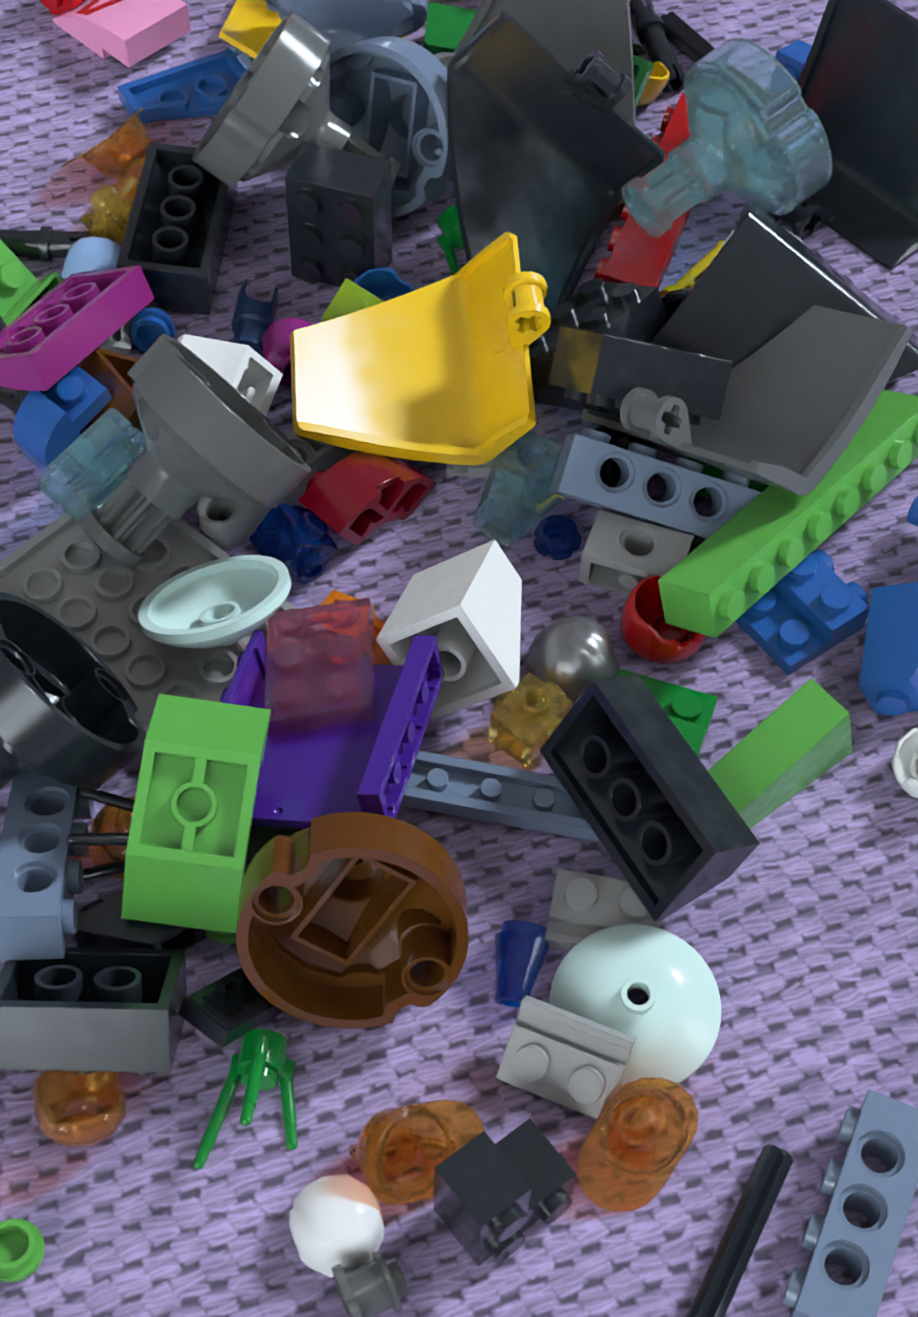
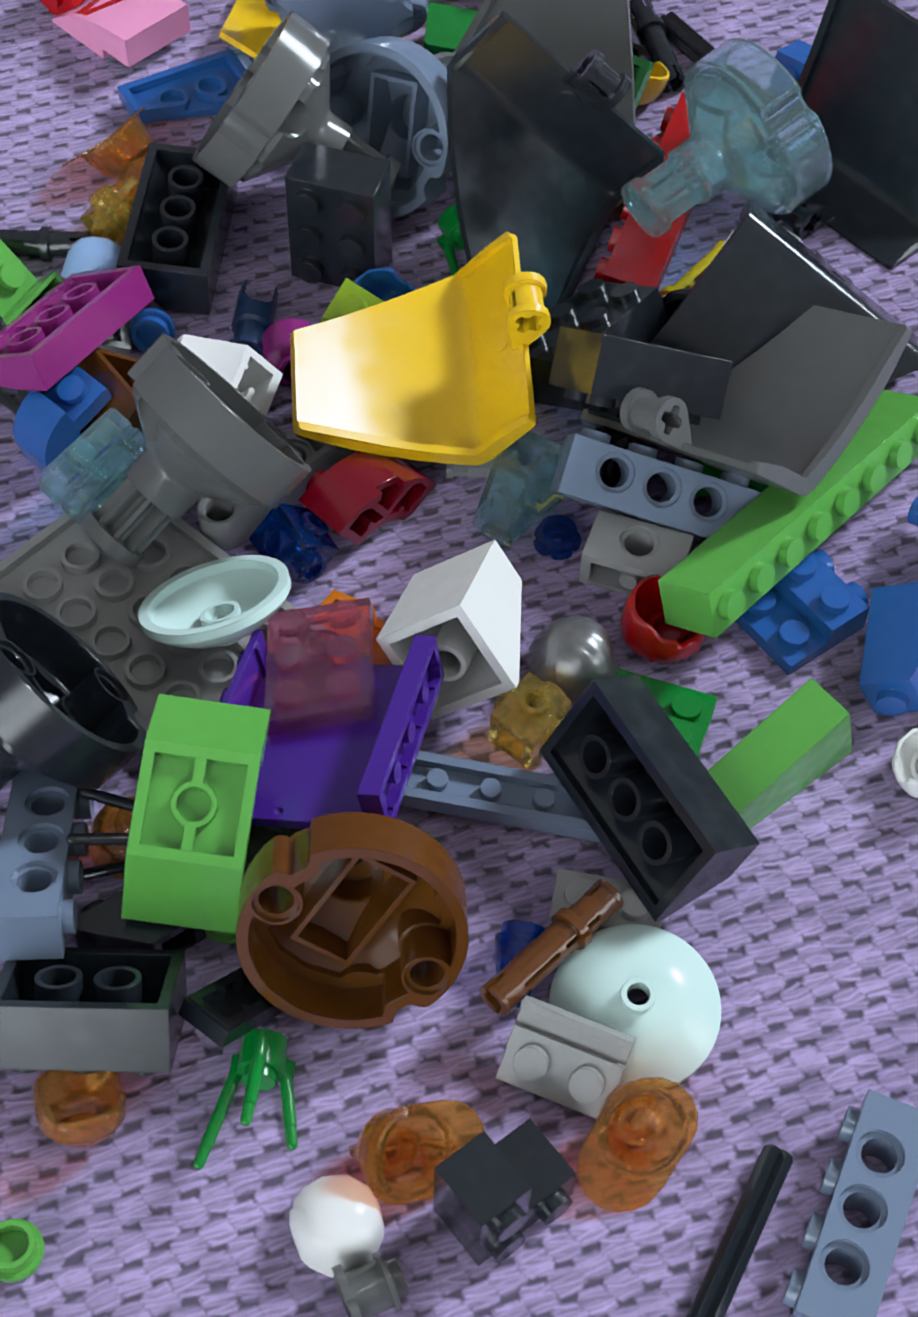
none -> reddish brown pin [480,879,623,1016]

